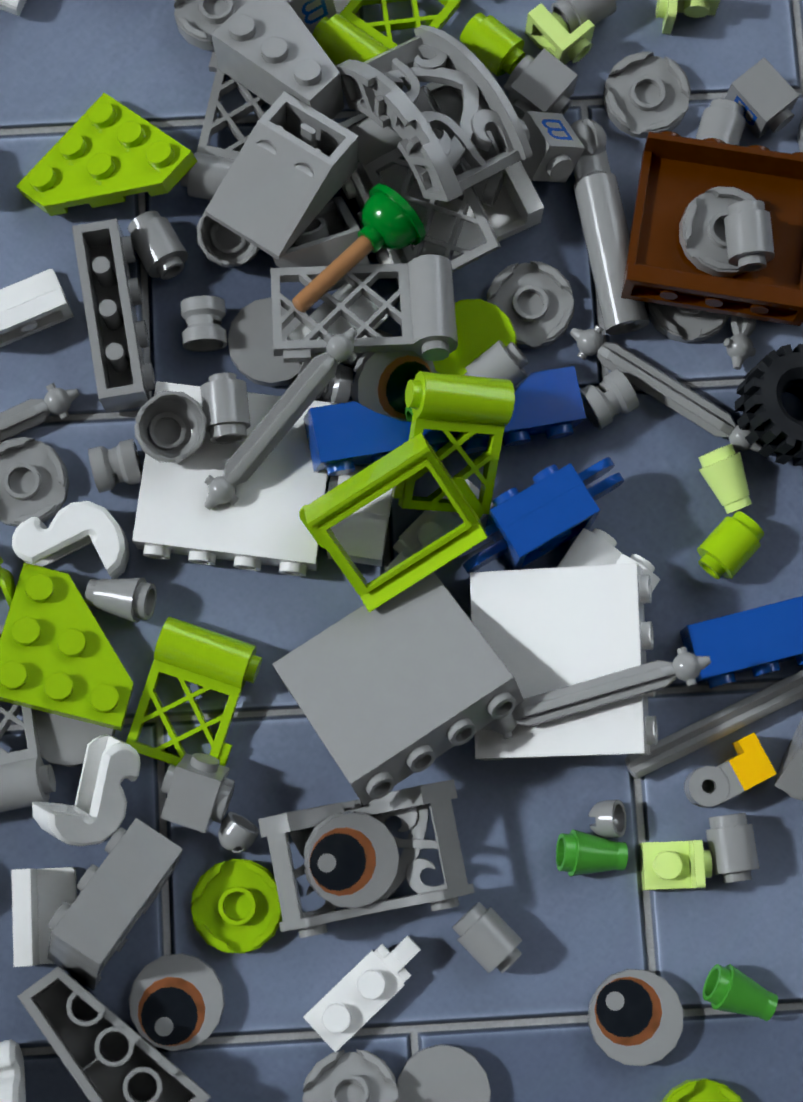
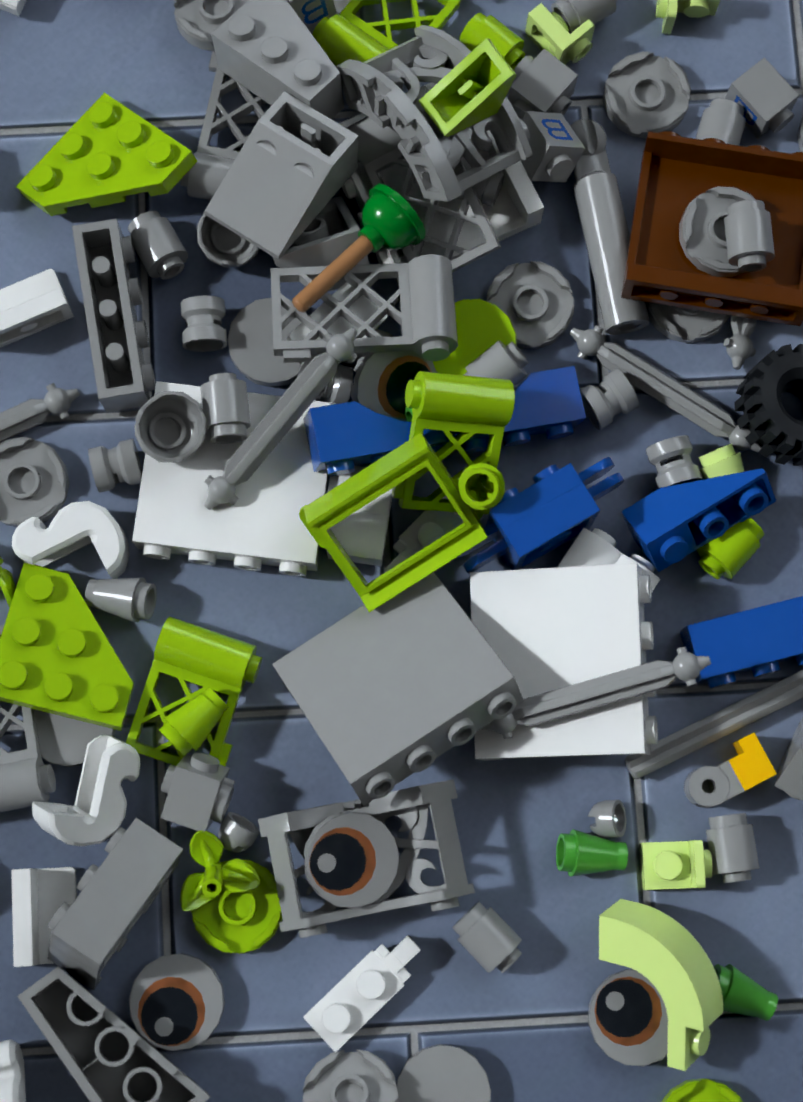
none -> lime cone [159,687,228,757]
none -> lime plant [180,830,260,912]
none -> lime slope [418,38,516,137]
none -> lime cone [458,463,505,510]
none -> yellowish green arch [599,899,724,1071]
none -> blue slope [621,468,776,572]
none -> light grey wheel [646,435,702,489]

